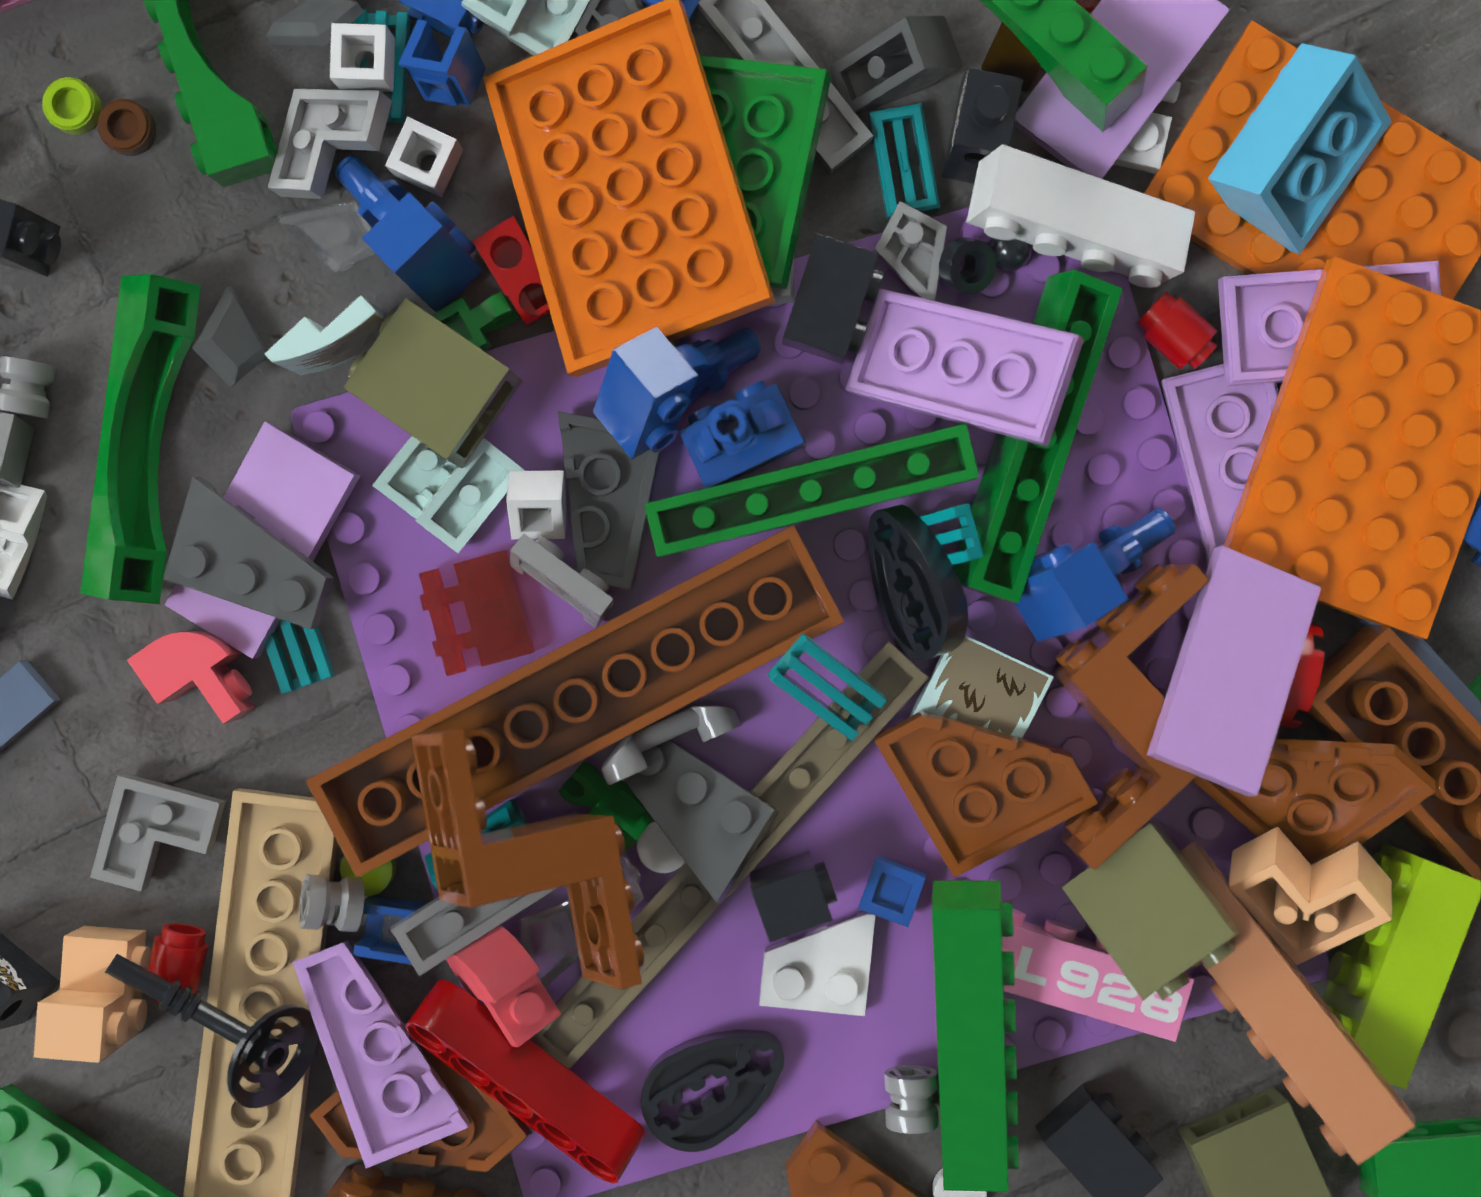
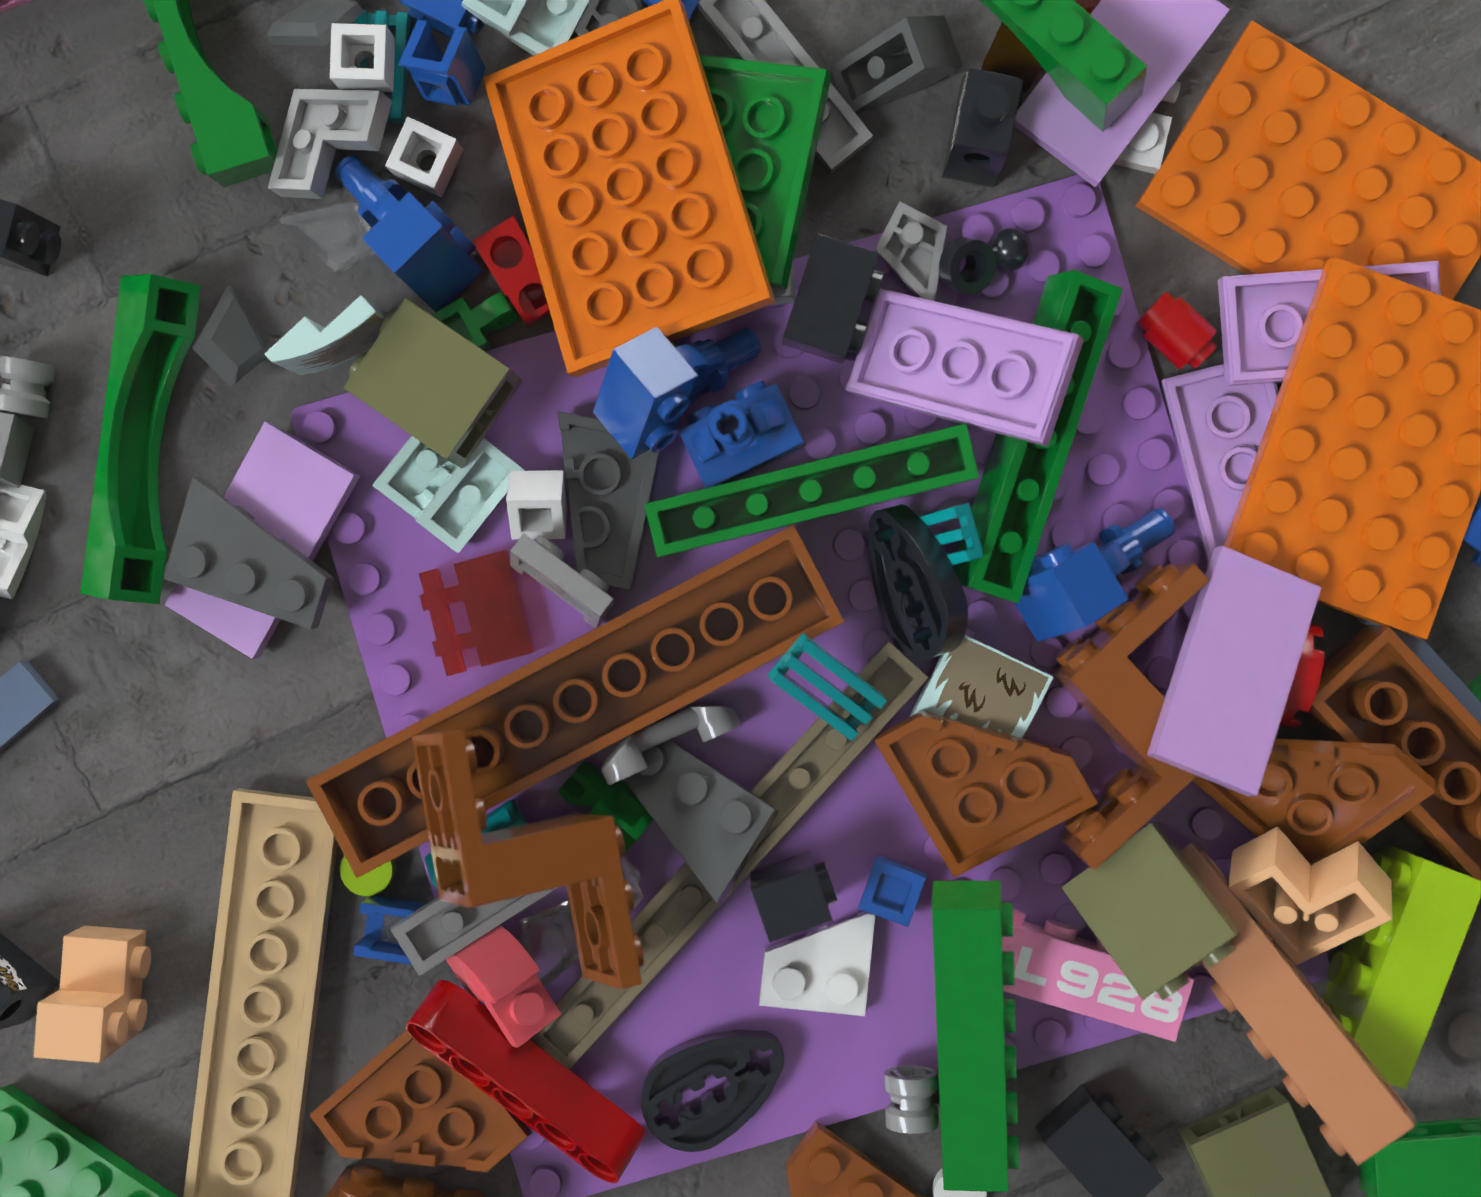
lime tile [42,77,102,135] -> none
light grey plate [90,773,226,891] -> none
reddish brown tile [97,99,156,156] -> none
black dish [105,953,319,1108] -> none
coral brick [127,631,256,724] -> none
red brick [147,923,209,1004] -> none
teal tile [265,619,336,694] -> none
lavender wing [293,941,471,1168] -> none
light grey wheel [299,874,365,932] -> none
white tile [637,820,685,873] -> none
teal tile [868,103,940,221] -> none
white brick [966,144,1195,288] -> none
medium azure slope [1208,43,1392,254] -> none

